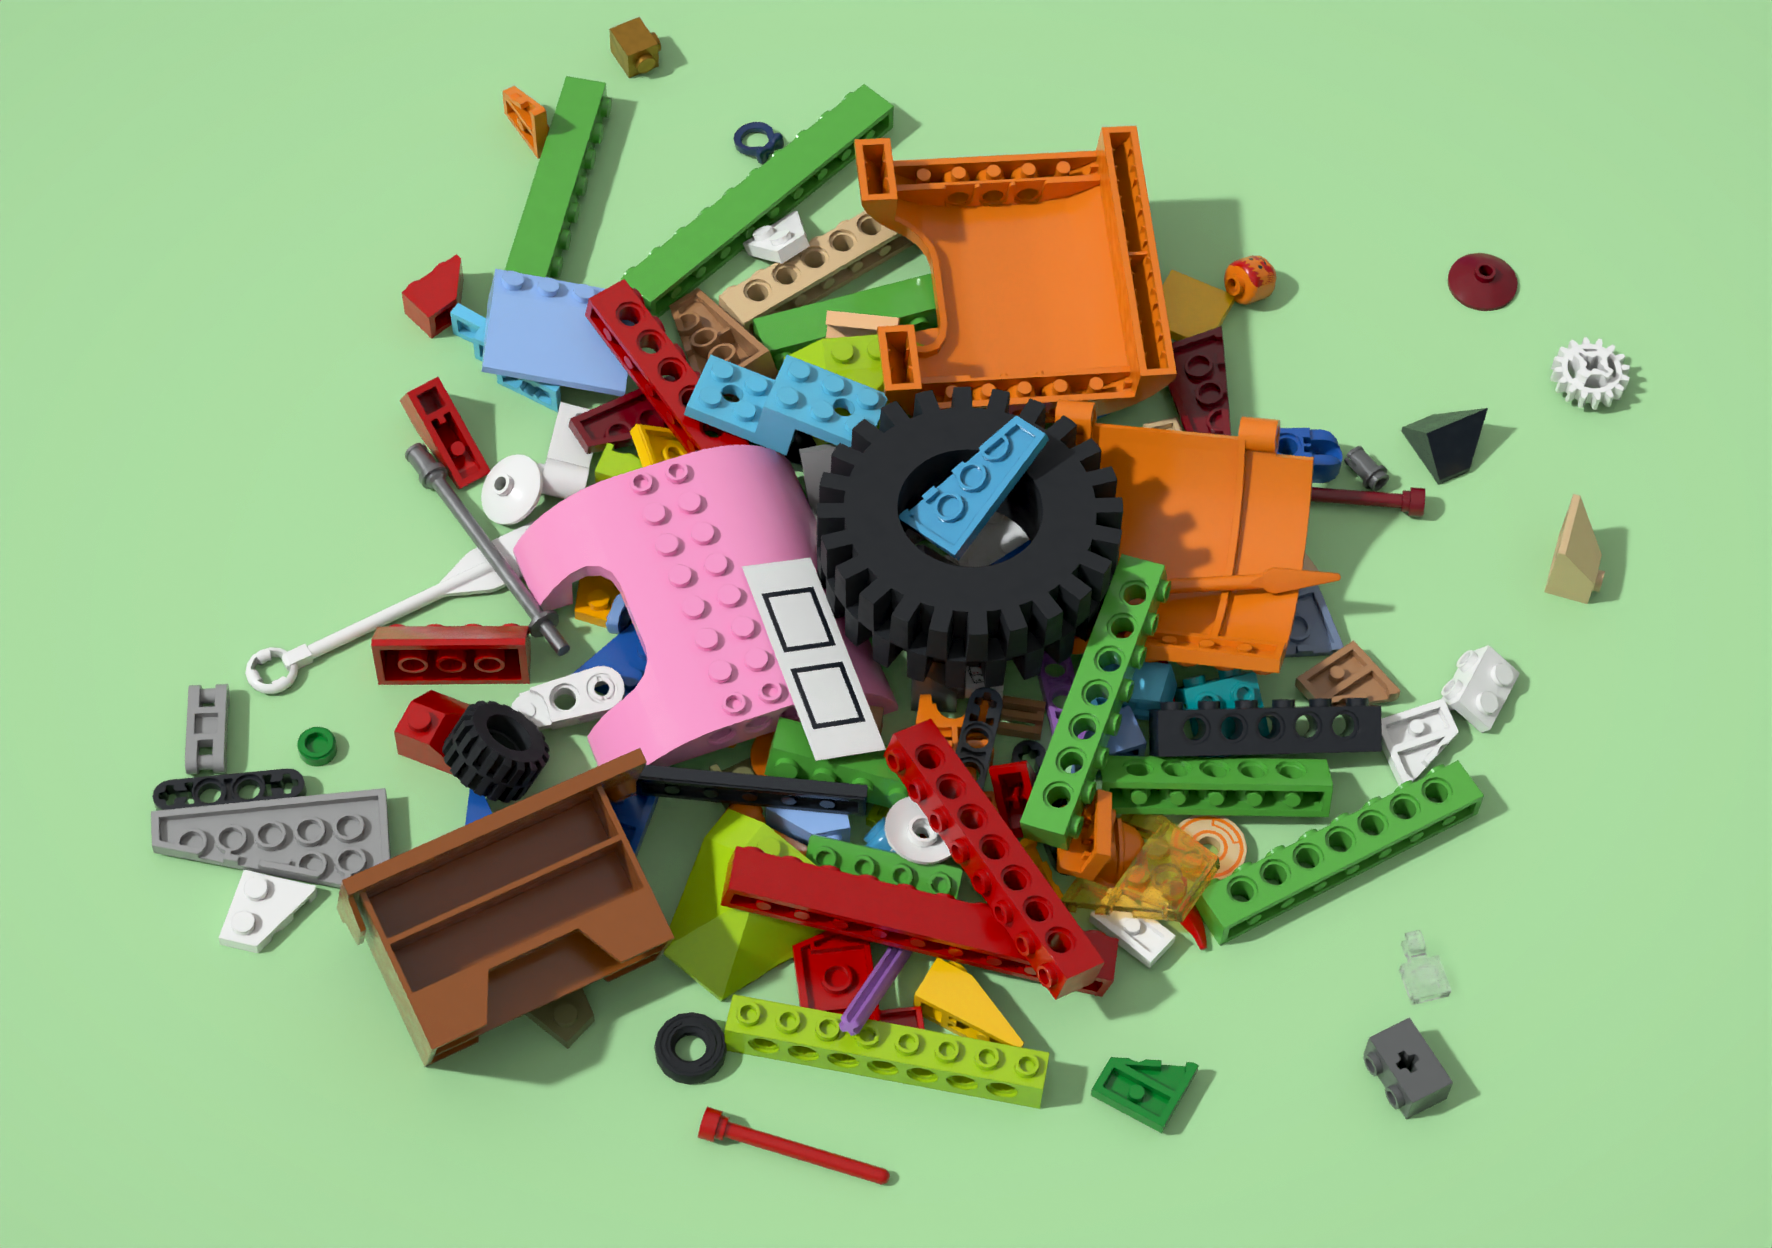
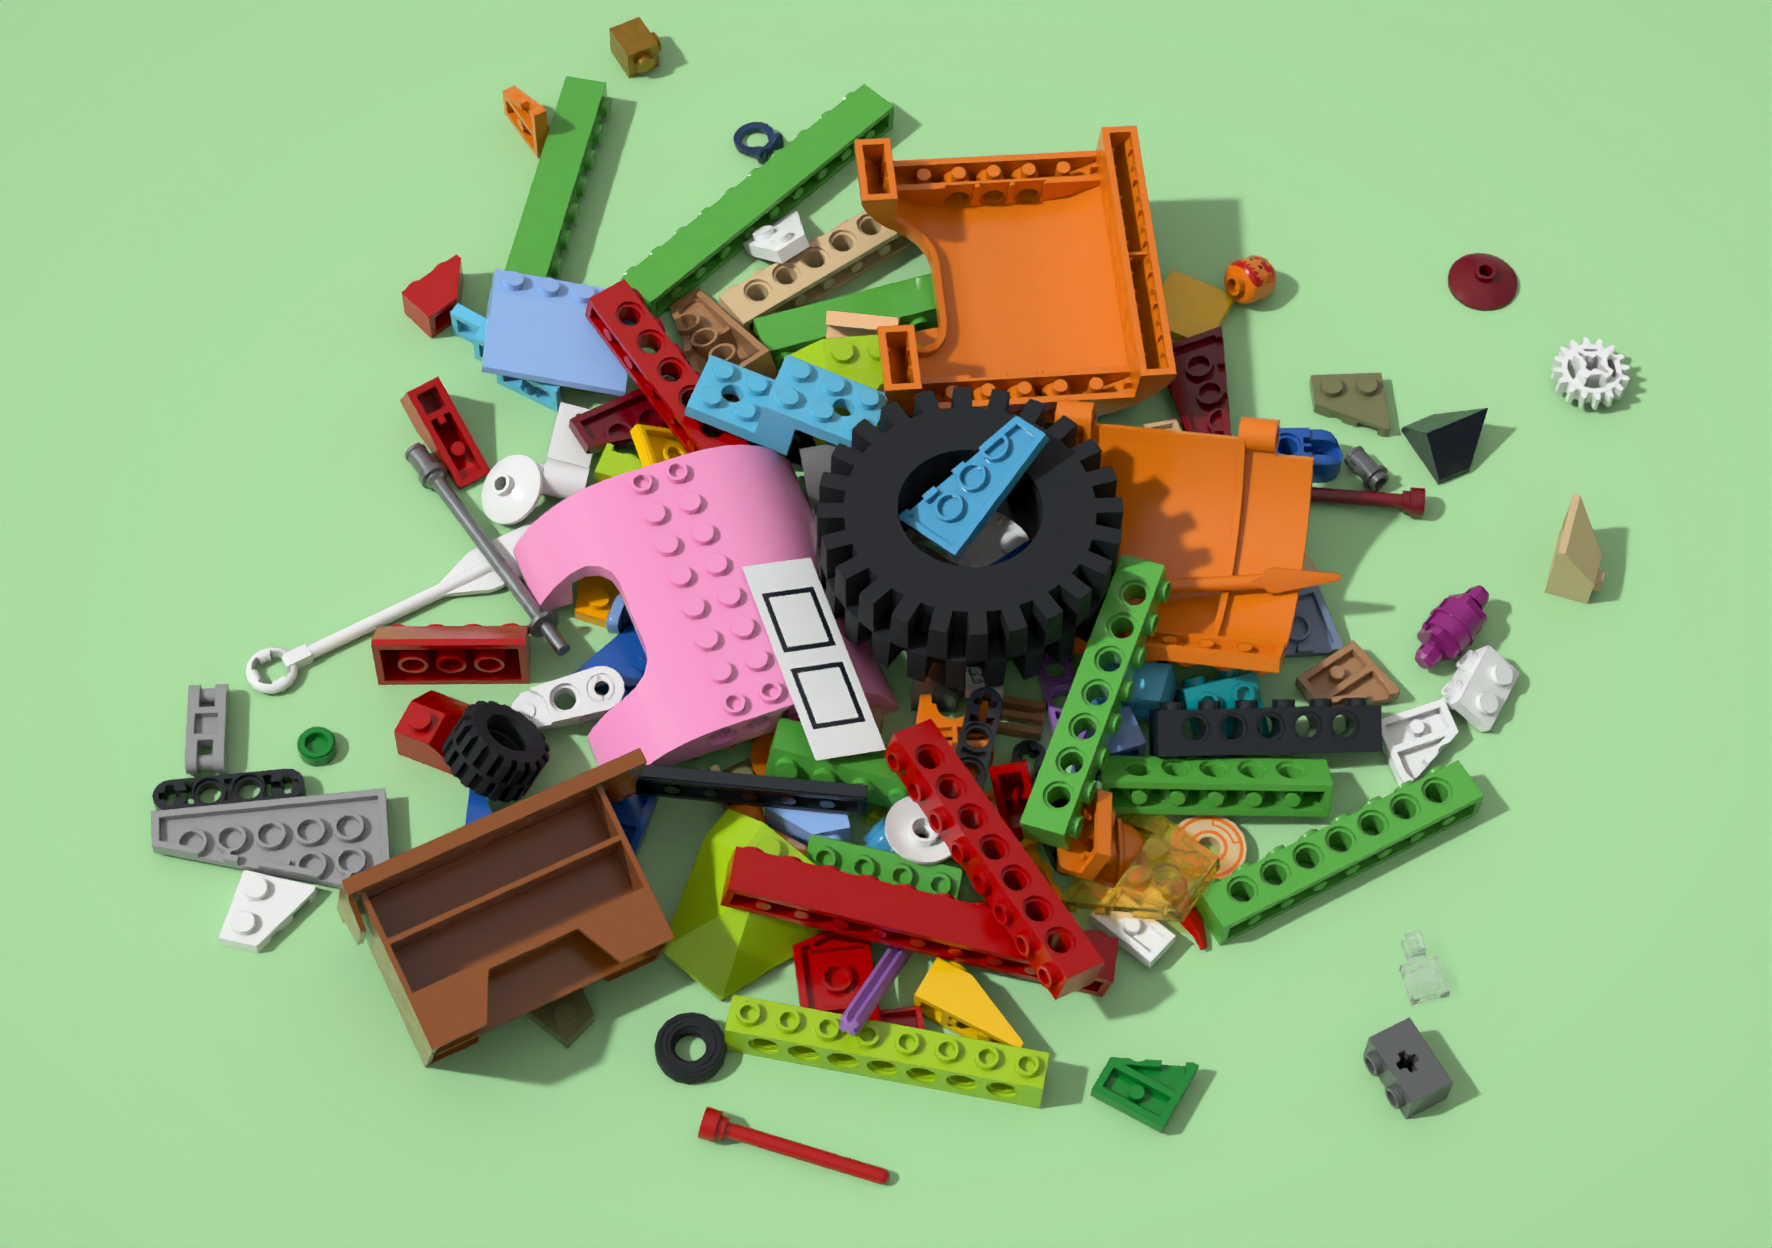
none -> olive wing [1309,373,1391,437]
none -> magenta piece [1415,585,1489,669]

